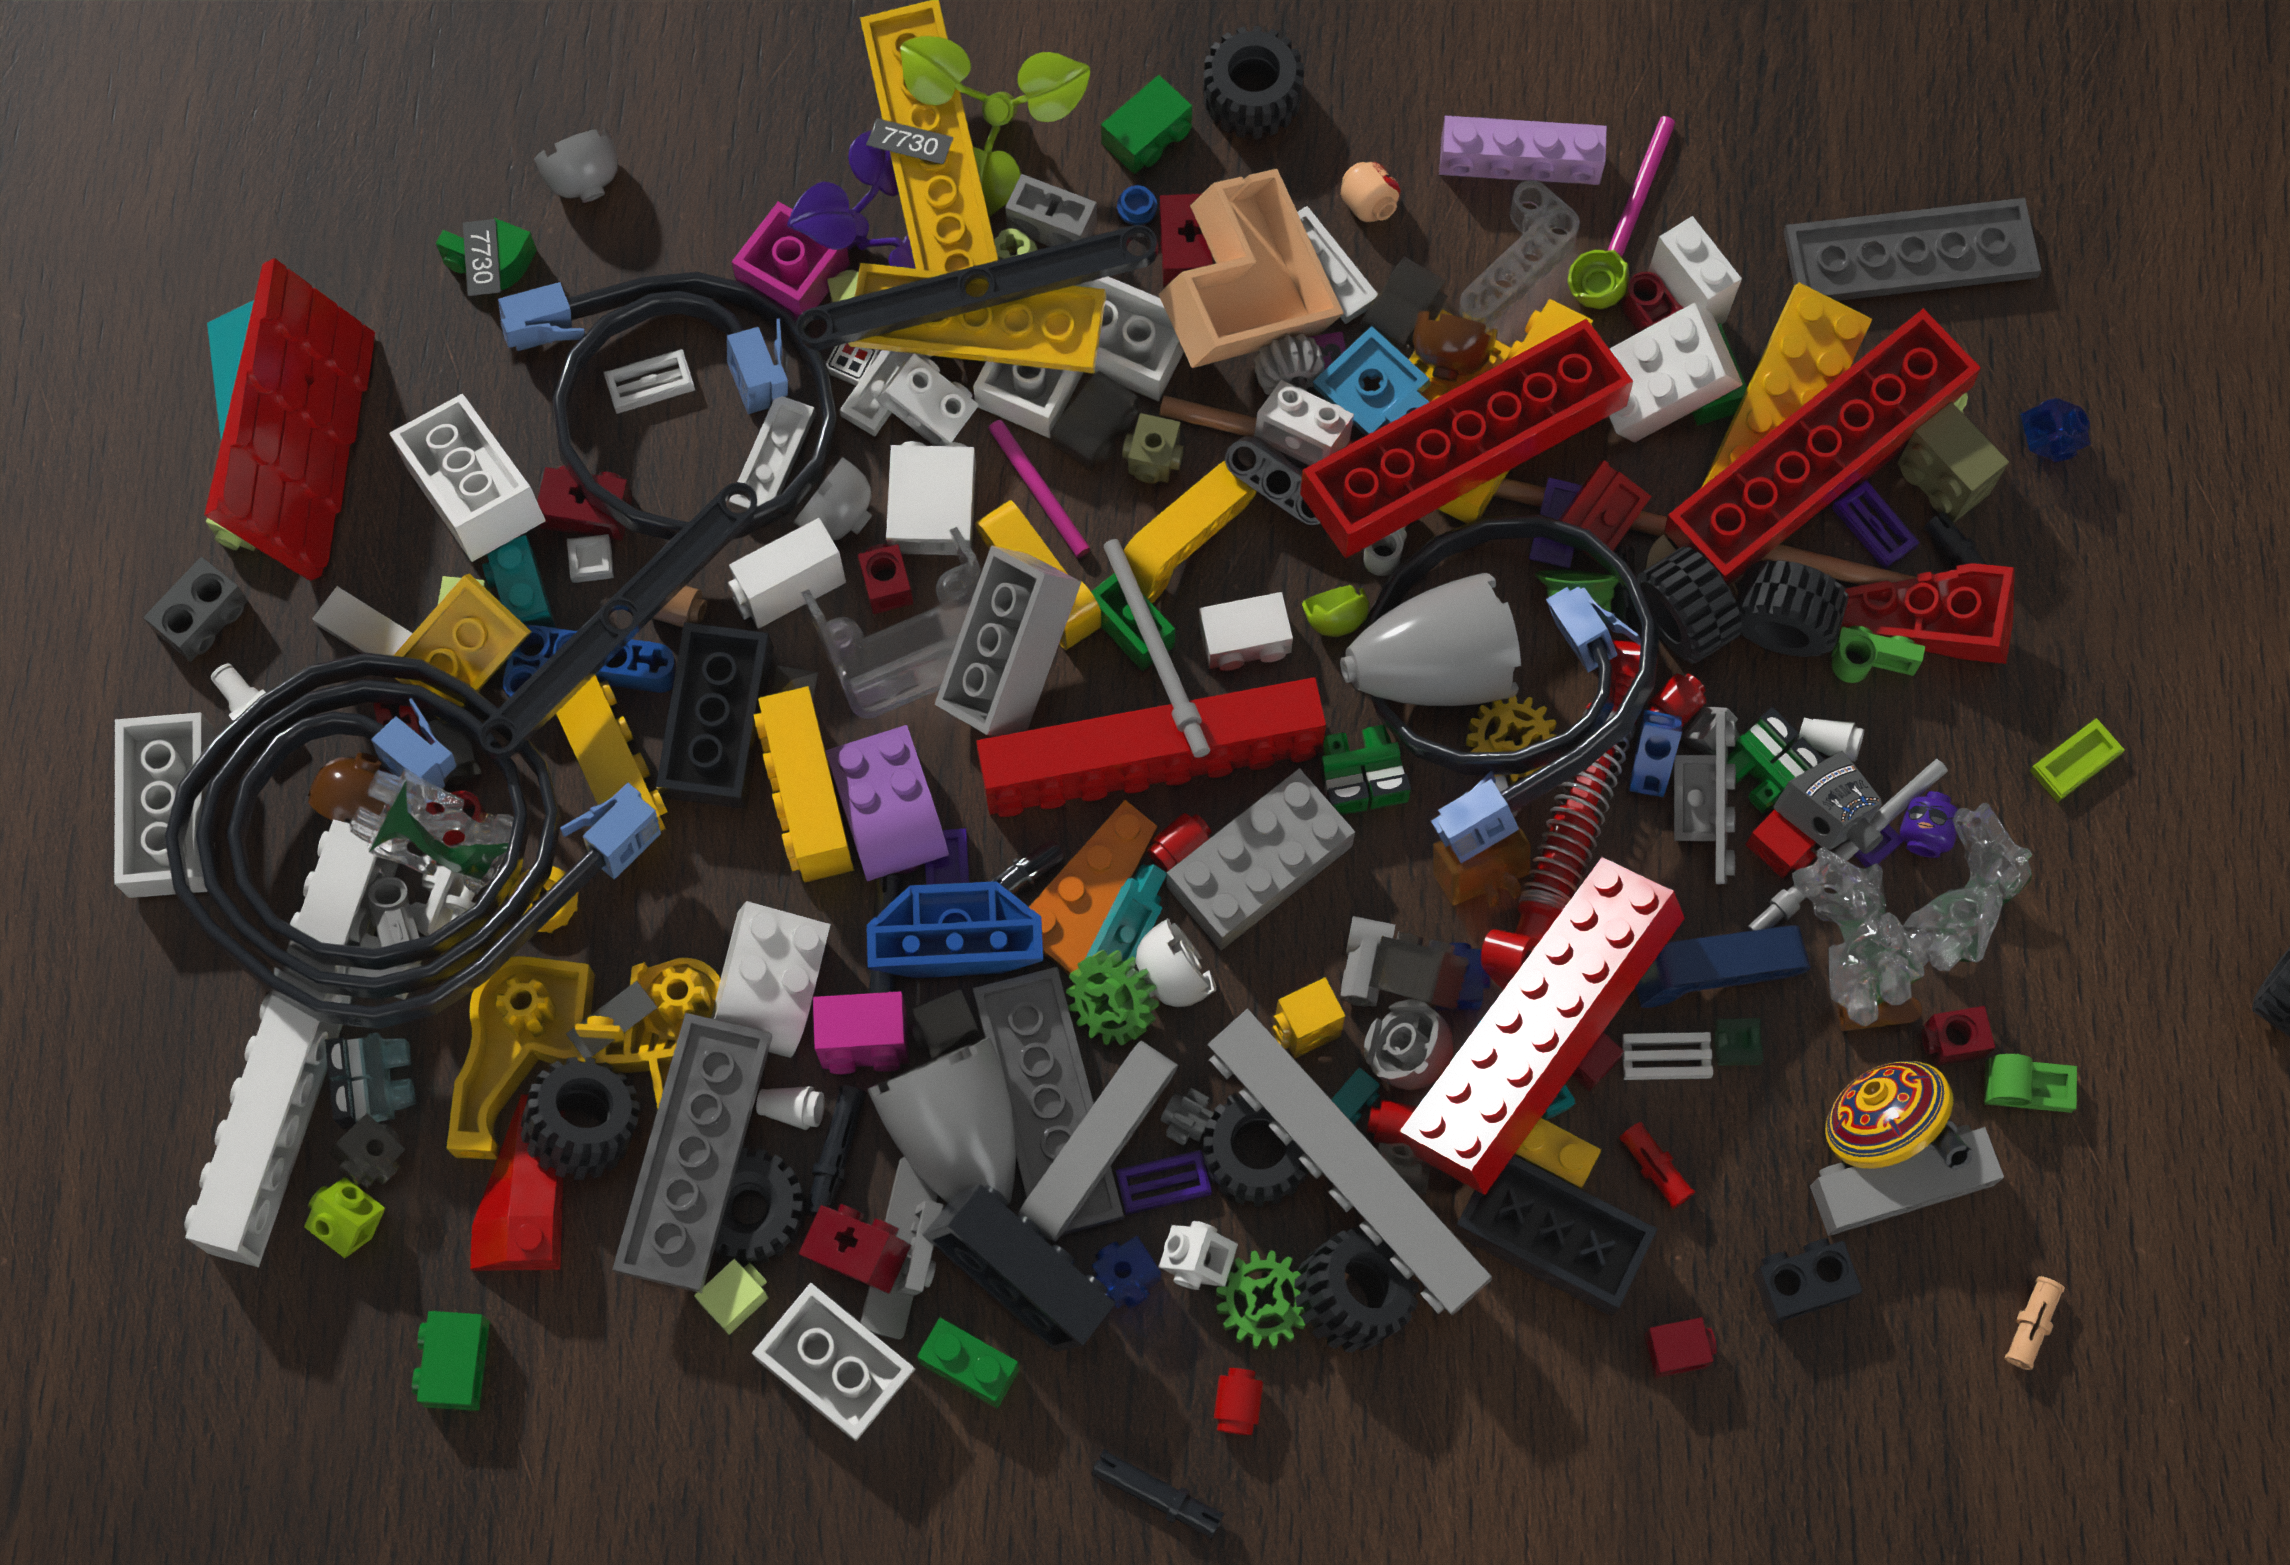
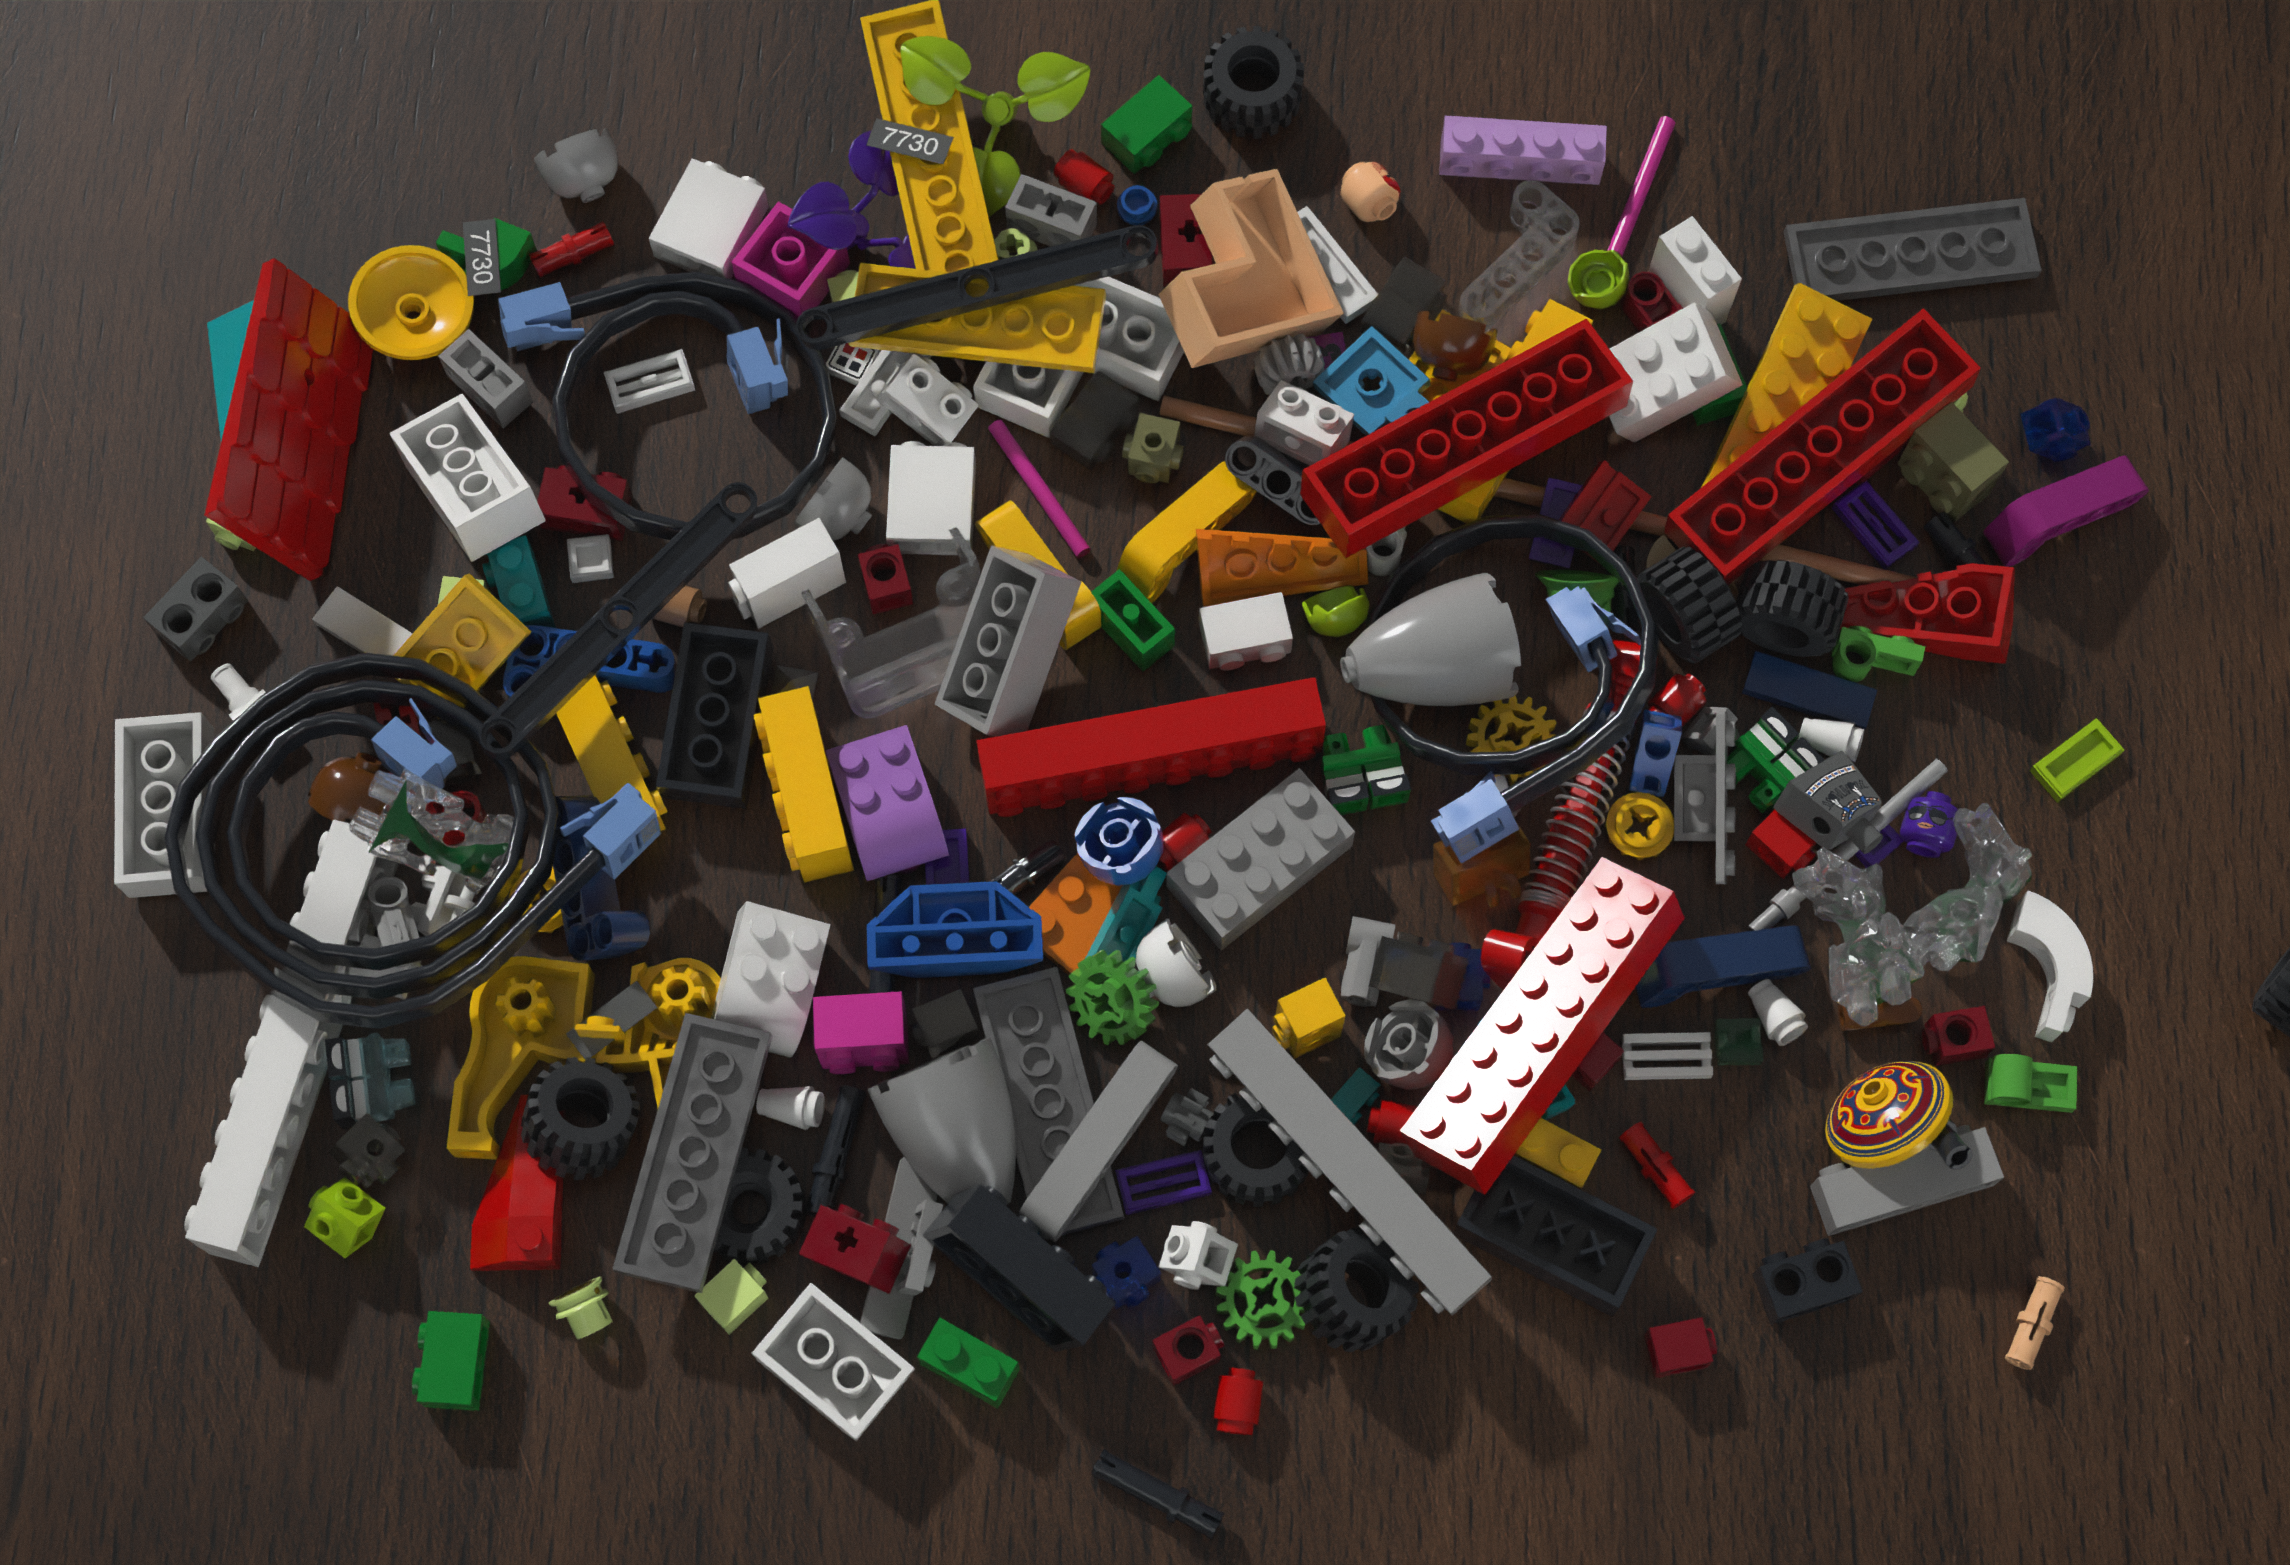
white plate [729,396,816,512] -> none
light grey bar [1103,539,1210,758] -> none
none -> yellow dish [348,245,474,360]
none -> light grey brick [438,329,533,429]
none -> red pin [529,221,614,278]
none -> dark blue beam [544,795,650,961]
none -> yellowish green piece [549,1276,613,1339]
none -> white brick [649,158,769,279]
none -> red brick [1053,149,1115,205]
none -> blue cylinder [1075,797,1163,886]
none -> dark red brick [1152,1315,1224,1386]
none -> orange wing [1195,529,1368,607]
none -> yellow gear [1605,792,1674,860]
none -> dark blue tile [1742,651,1877,731]
none -> white cone [1748,979,1808,1046]
none -> magenta beam [1983,455,2149,567]
none -> white arch [2007,891,2093,1042]

